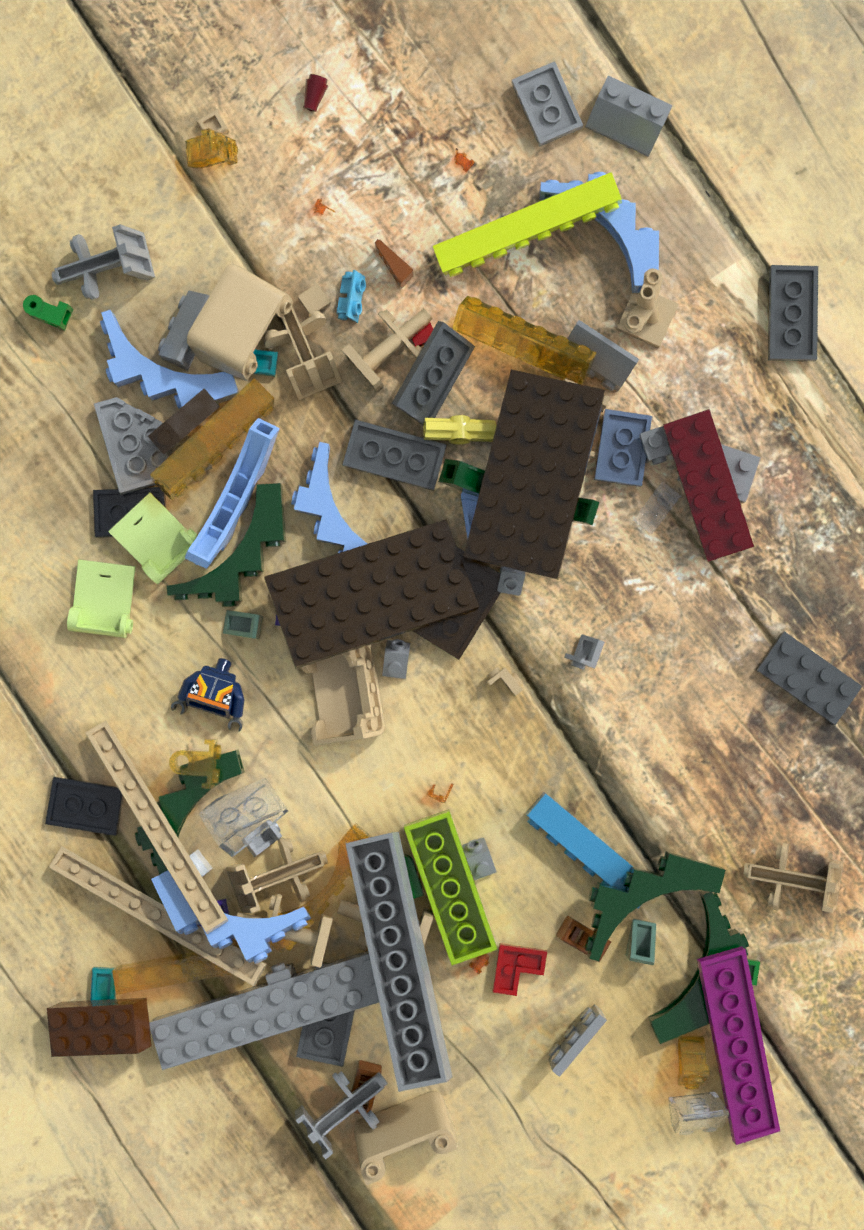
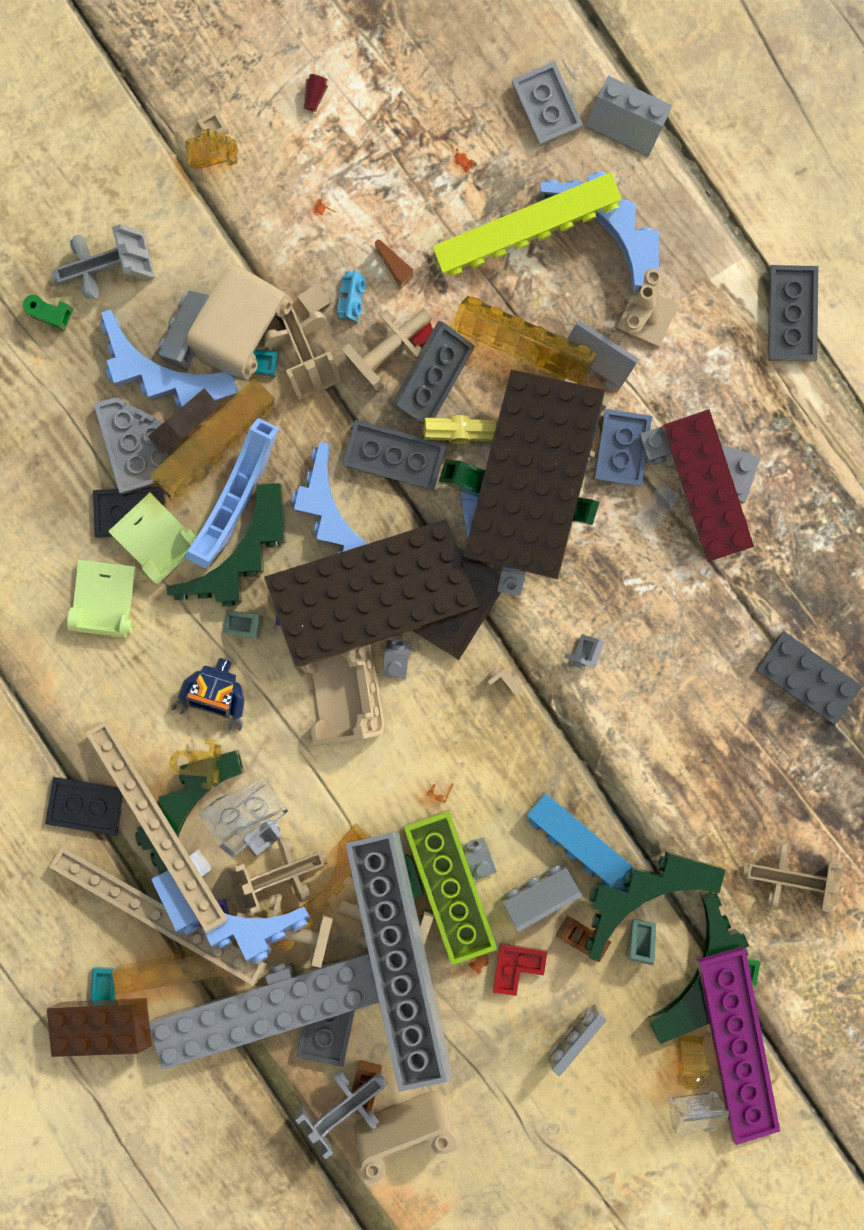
none -> light grey slope [502,864,582,932]

